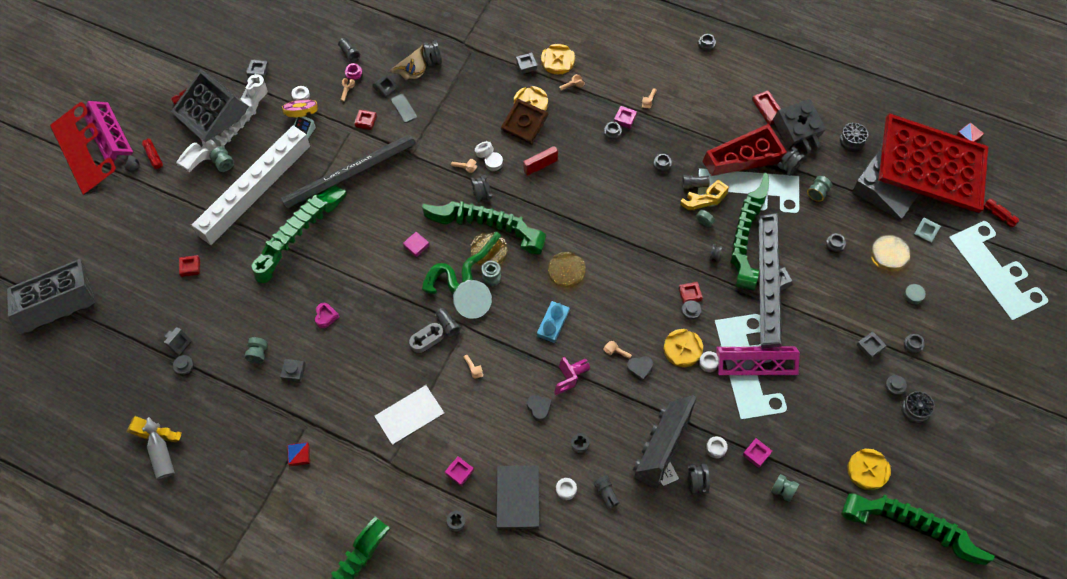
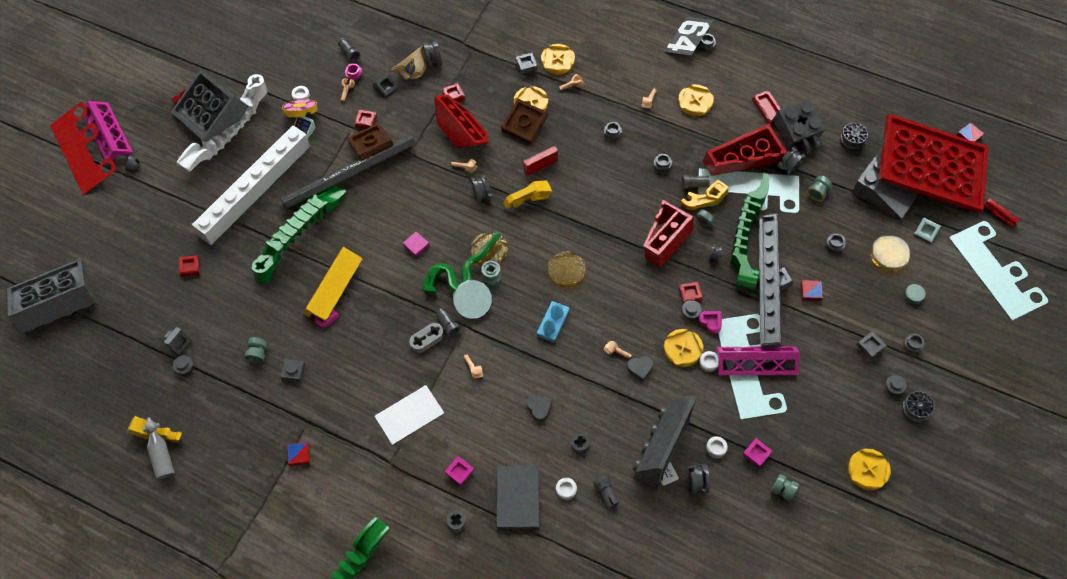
red axle [142,139,163,169] -> none
sand green wheel [209,147,234,172] -> none
plate [247,59,269,79] -> none
sticker [391,94,417,122] -> none
green piece [422,201,547,255] -> none
white tile [475,141,494,158] -> none
white tile [485,152,503,171] -> none
dark pink bracket [554,357,590,395] -> none
plate [614,106,637,129] -> none
green piece [841,494,995,565] -> none
none -> yellow panel [303,247,362,321]
none -> reddish brown tile [347,123,394,160]
none -> red wedge [434,95,488,147]
none -> tile [442,83,465,102]
none -> yellow piece [503,181,552,209]
none -> red wedge [644,200,694,268]
none -> sticker [664,17,713,55]
none -> yellow tile [678,85,714,116]
none -> dark pink tile [699,311,722,334]
none -> tile [801,280,823,301]

